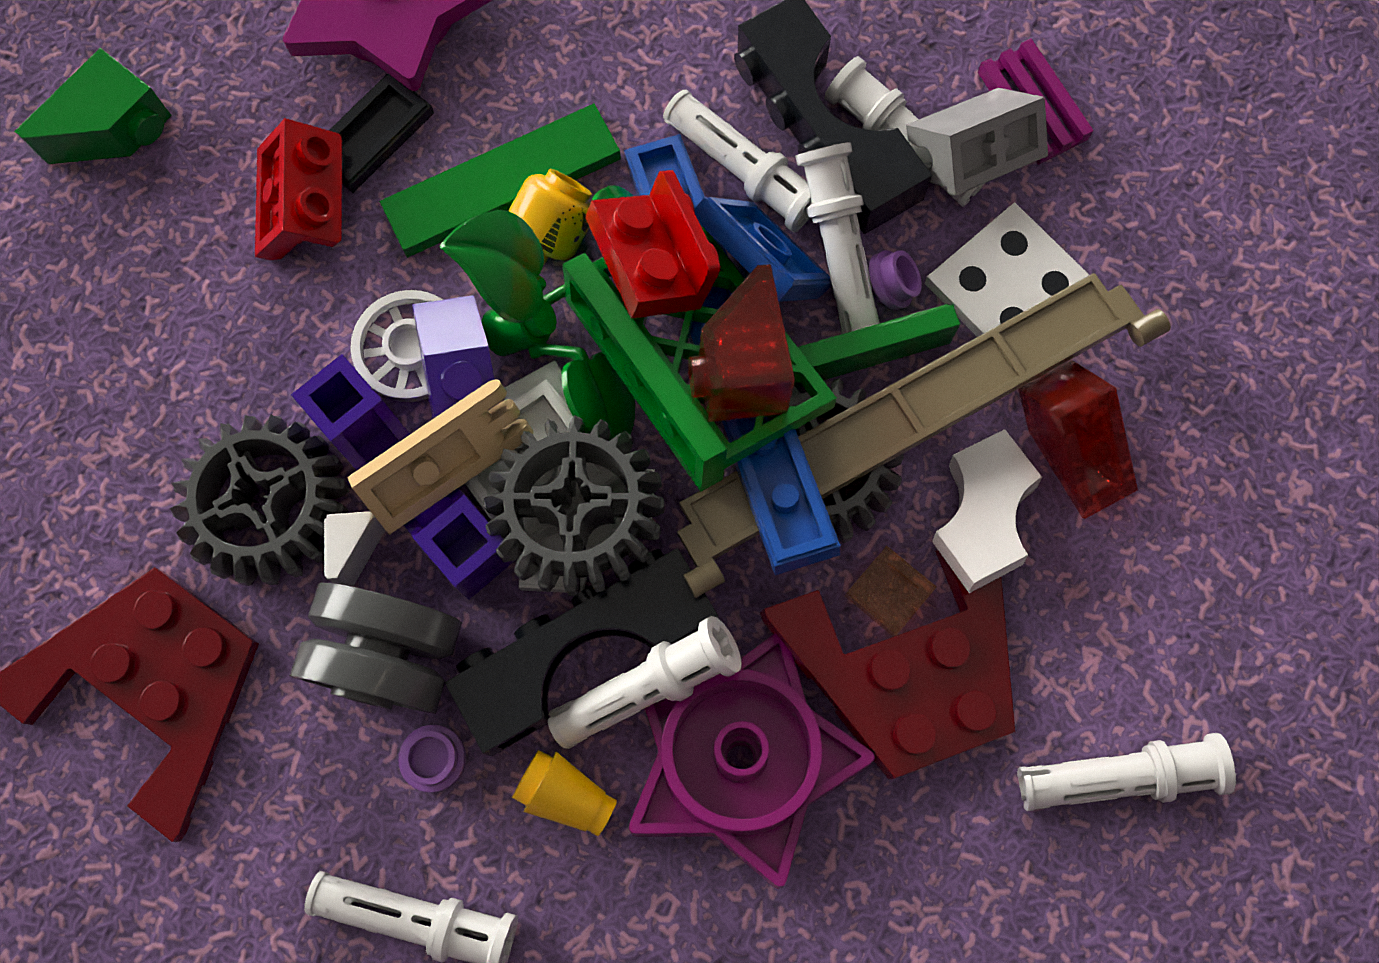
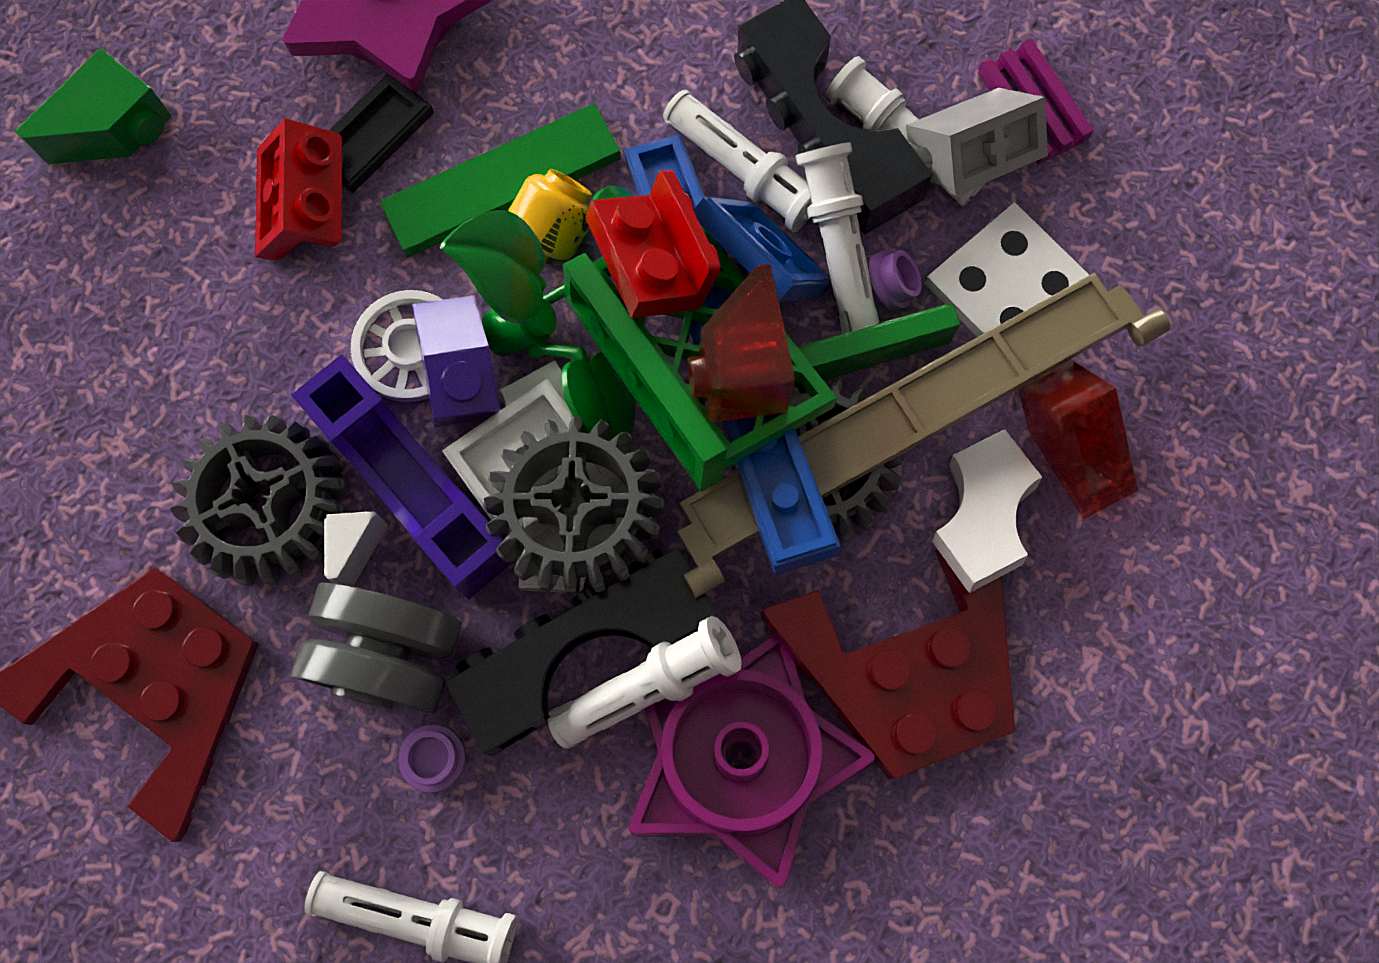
tan hinge [347,379,533,535] -> none
yellow cone [512,749,617,836] -> none
clear orange tile [845,546,937,637] -> none
white pin [1017,733,1236,811] -> none

